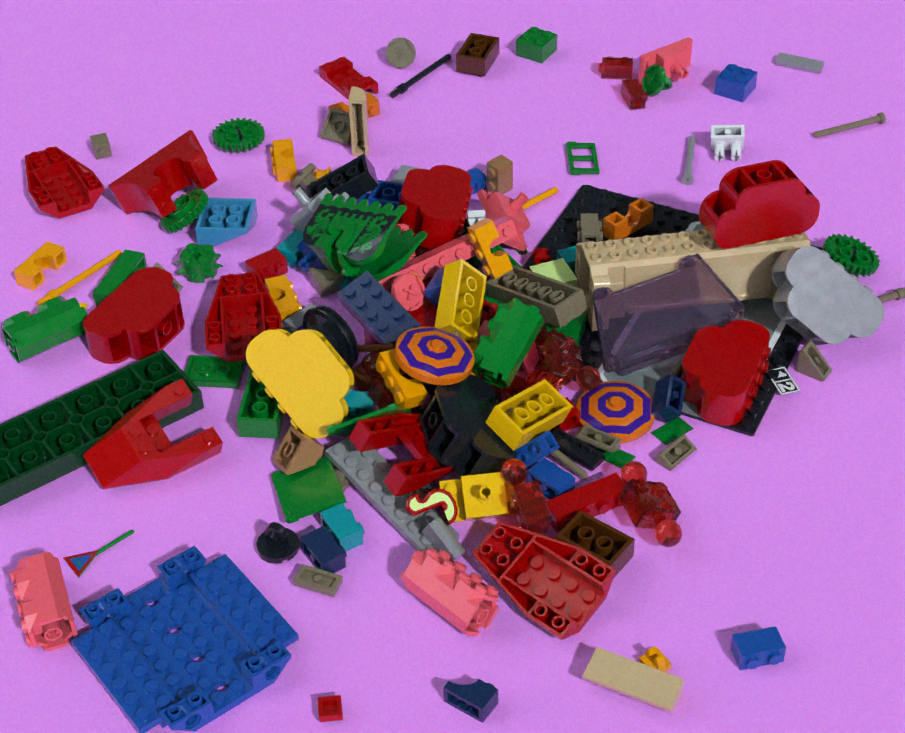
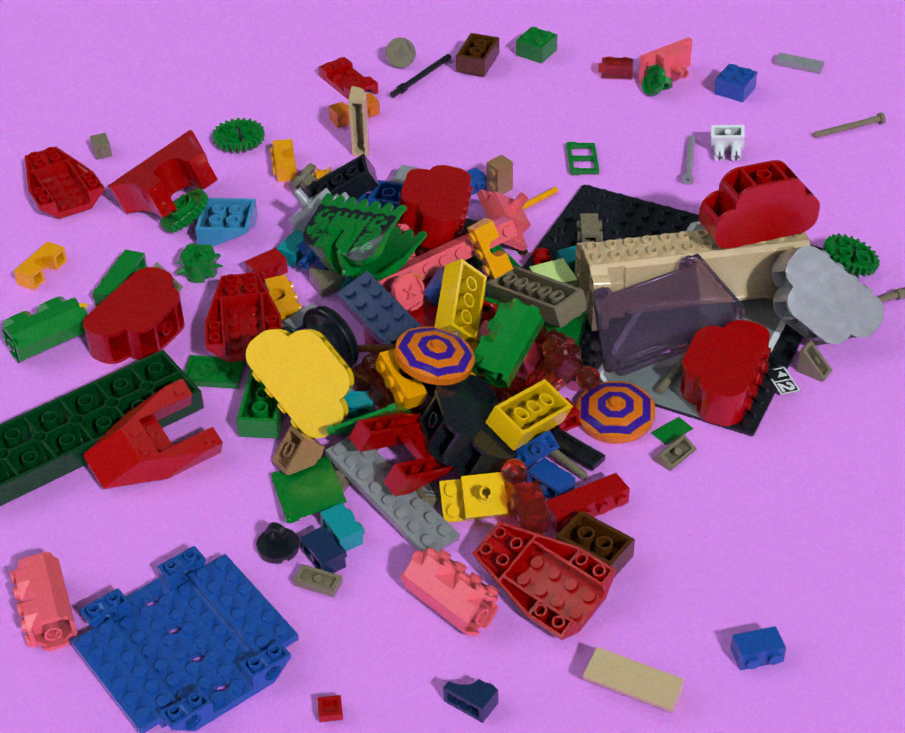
light orange bar [36,249,122,306] -> none
piece [63,530,134,578] -> none
dark tan tile [319,108,351,146] -> none
animal [405,489,458,526] -> none
light grey brick [422,517,466,561] -> none
white tile [467,210,486,226] -> none
dark tan slope [576,424,621,453] -> none
green sticker [596,447,636,470] -> none
orange arch [603,198,654,240] -> none
clear red brick [619,461,682,547] -> none
clear red brick [621,78,648,110] -> none
light orange tile [638,646,671,672] -> none
dark blue brick [651,374,686,423] -> none

